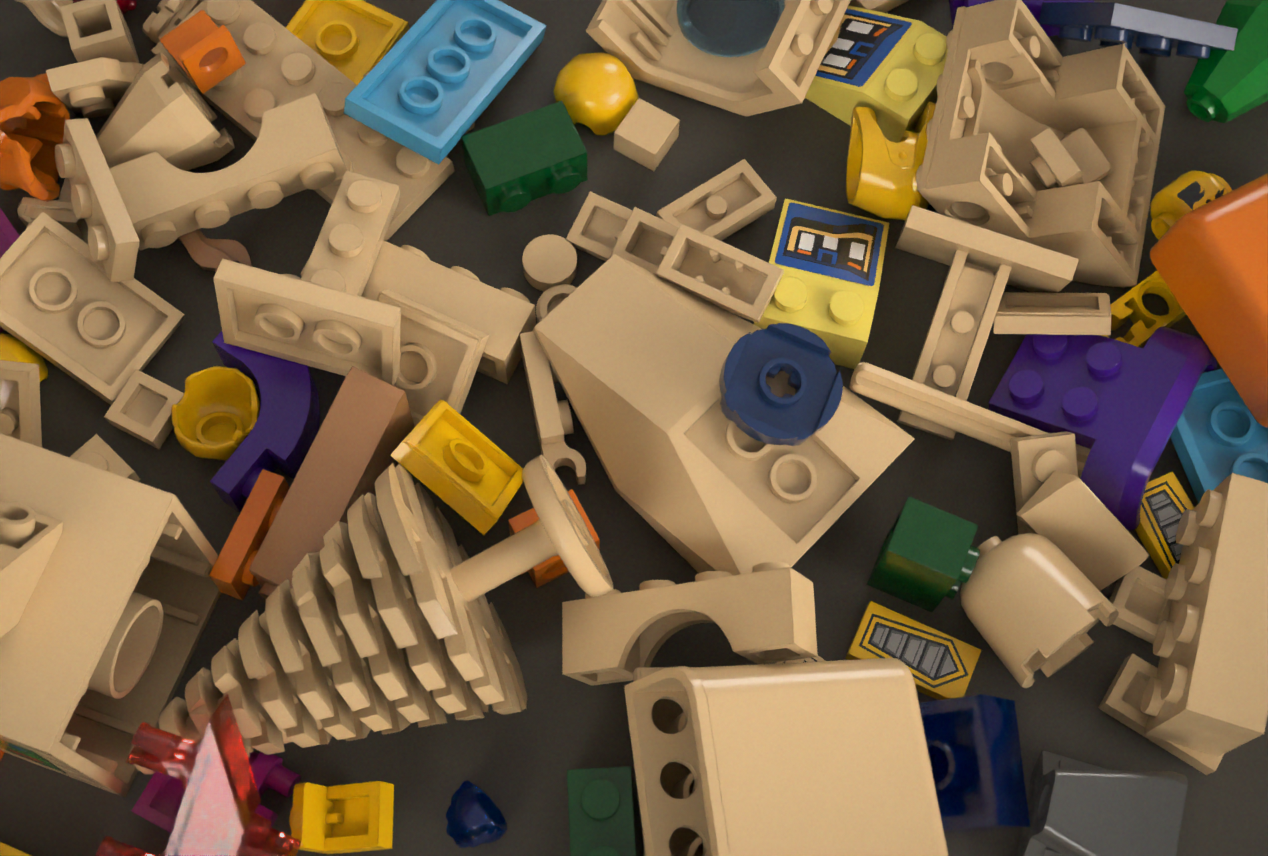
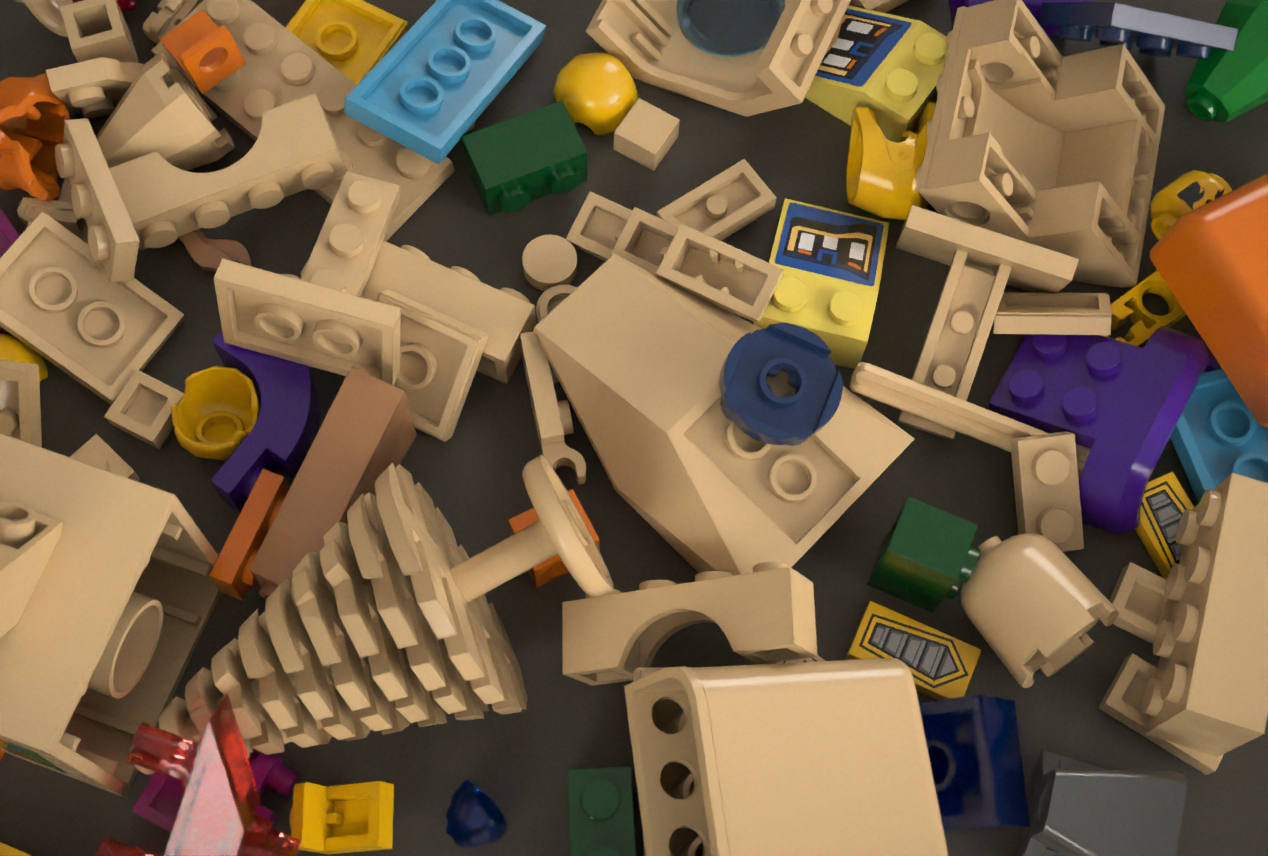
yellow tile [390,399,524,535] -> none
tan slope [1016,471,1150,591] -> none
tan bracket [1030,127,1112,189] -> none

